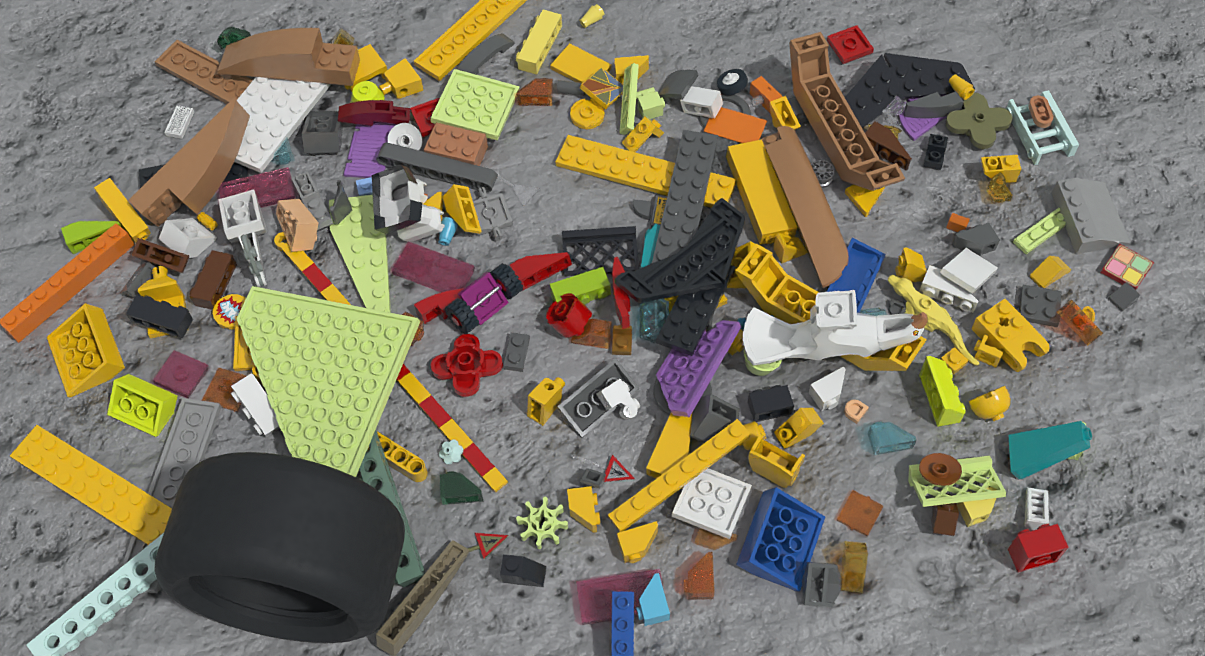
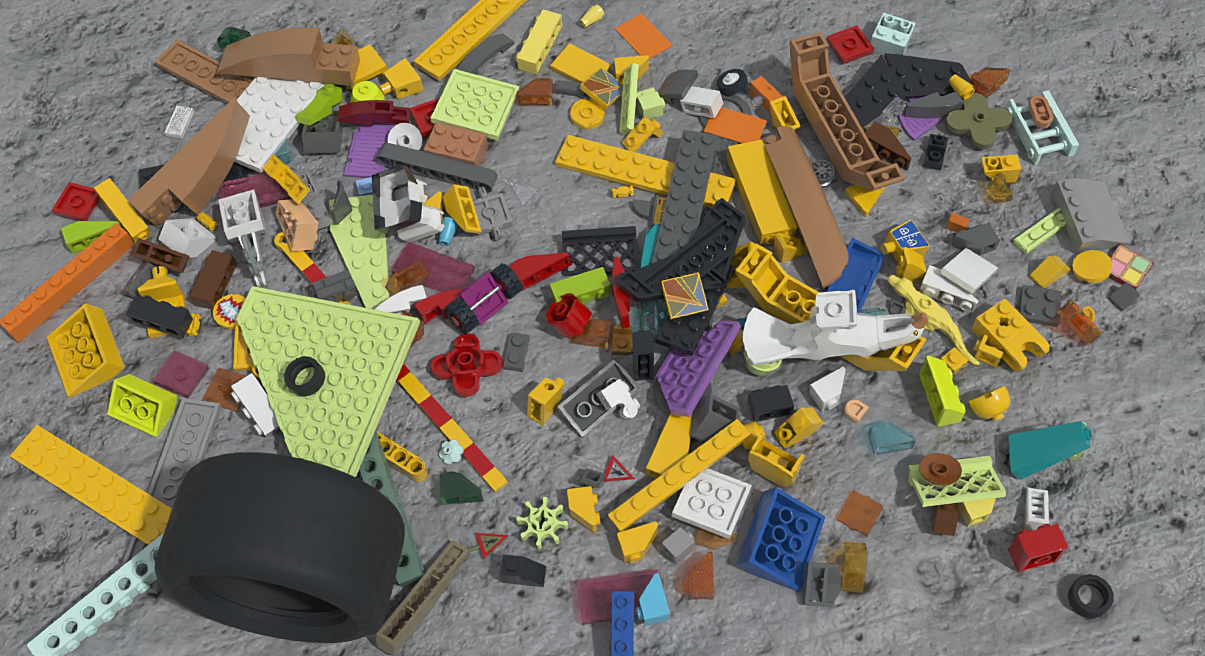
none -> red plate [52,182,100,221]
none -> yellow piece [186,313,201,336]
none -> yellow slope [263,154,310,204]
none -> black tyre [284,356,325,397]
none -> lime slope [295,84,343,126]
none -> dark grey brick [313,269,358,303]
none -> white slope [375,285,427,316]
none -> clear orange slope [385,260,431,296]
none -> yellow piece [612,185,634,198]
none -> orange piece [615,13,673,59]
none -> black brick [632,330,654,381]
none -> tile [661,272,709,320]
none -> light grey brick [662,527,695,565]
none -> light aqua slope [870,13,916,55]
none -> torso [881,219,930,261]
none -> clear orange slope [970,68,1011,99]
none -> black tyre [1068,574,1114,619]
none -> yellow tile [1072,250,1113,283]

